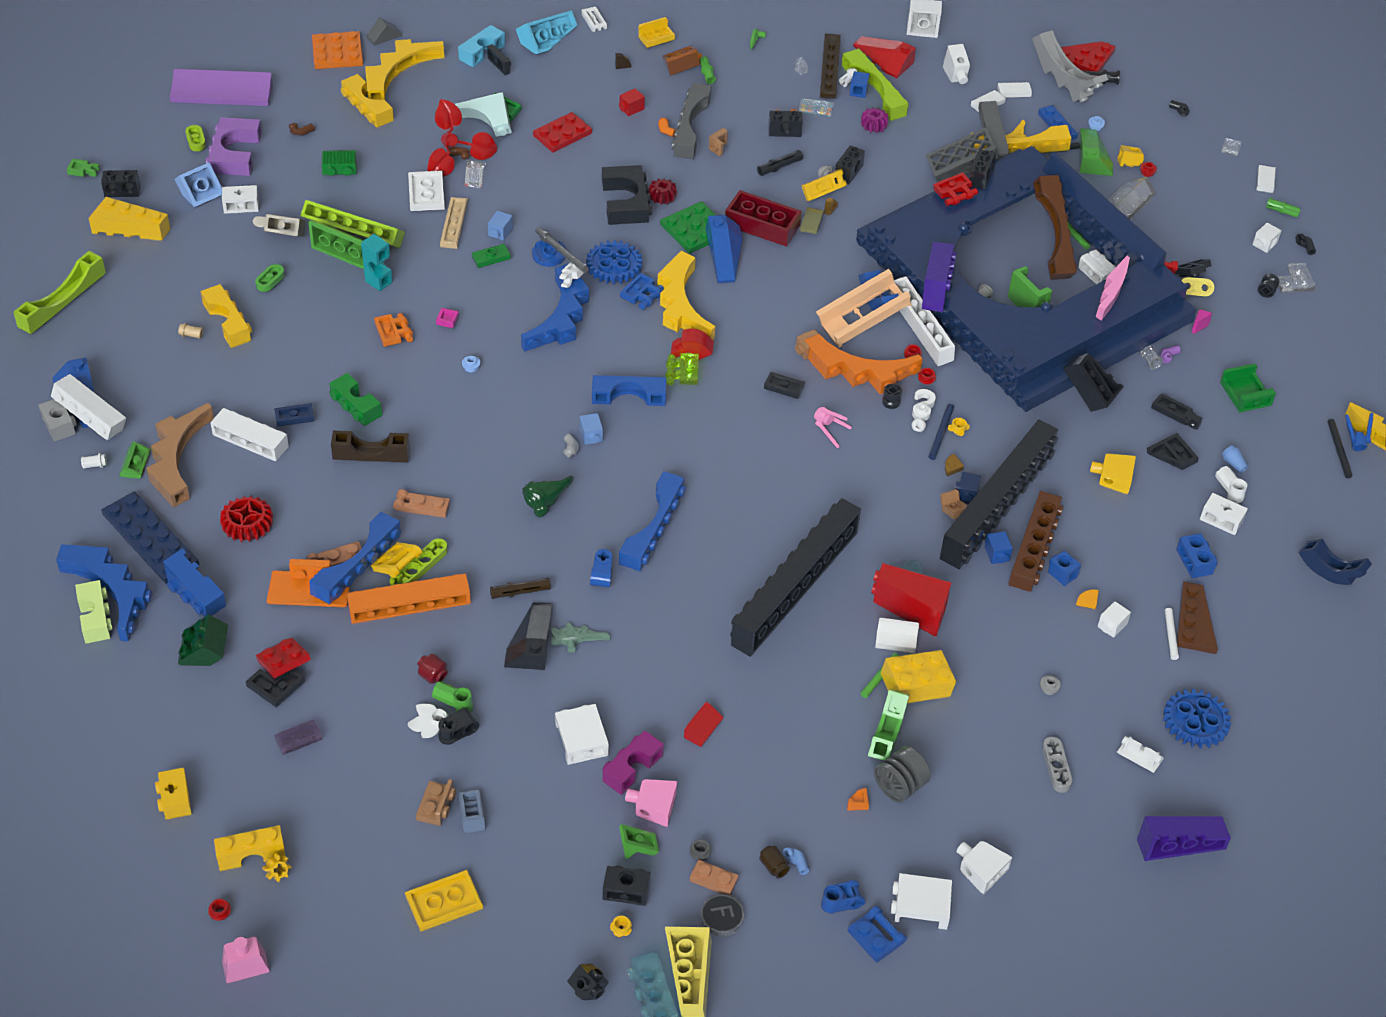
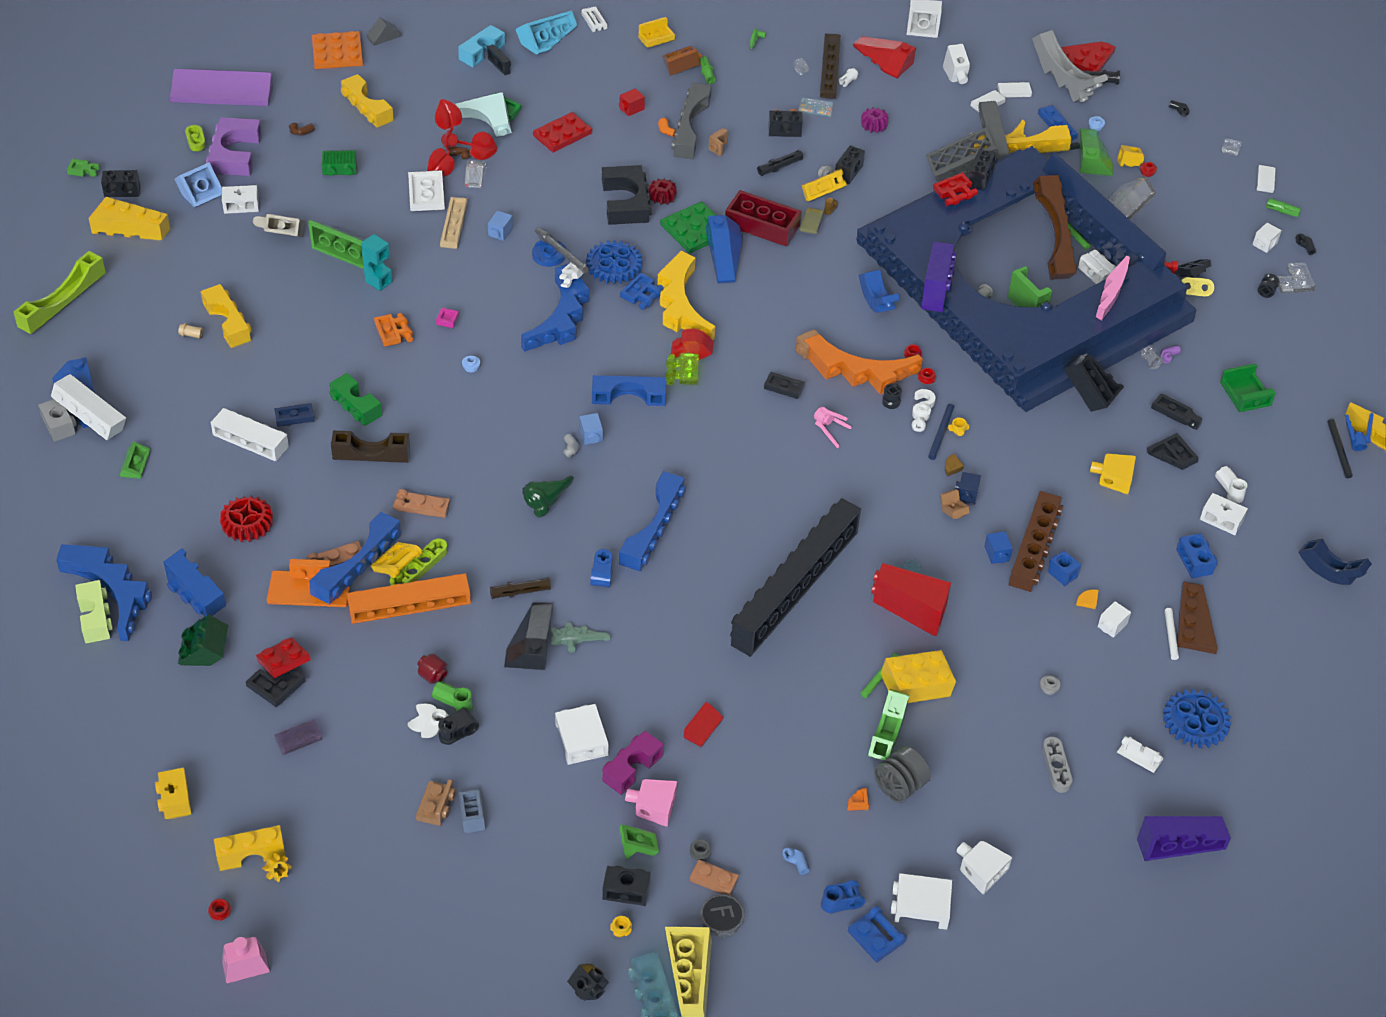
white pin [81,453,107,469] -> none
dark blue plate [101,491,200,584] -> none
medium nougat arch [146,403,214,508] -> none
bright green plate [255,264,285,292] -> none
lime brick [300,200,405,248] -> none
yellow arch [365,39,444,100] -> none
yellow tile [405,870,483,932] -> none
green plate [472,244,511,268] -> none
dark brown tile [615,53,632,69] -> none
dark brown brick [759,846,790,879] -> none
light nougat piece [816,269,911,348] -> none
lime arch [841,49,909,121] -> none
blue brick [849,71,869,98] -> none
white panel [875,618,919,653] -> none
white brick [890,276,955,366] -> none
black brick [939,419,1058,570] -> none
dark pink slope [1192,309,1212,334] -> none
medium blue cone [1222,445,1248,473] -> none

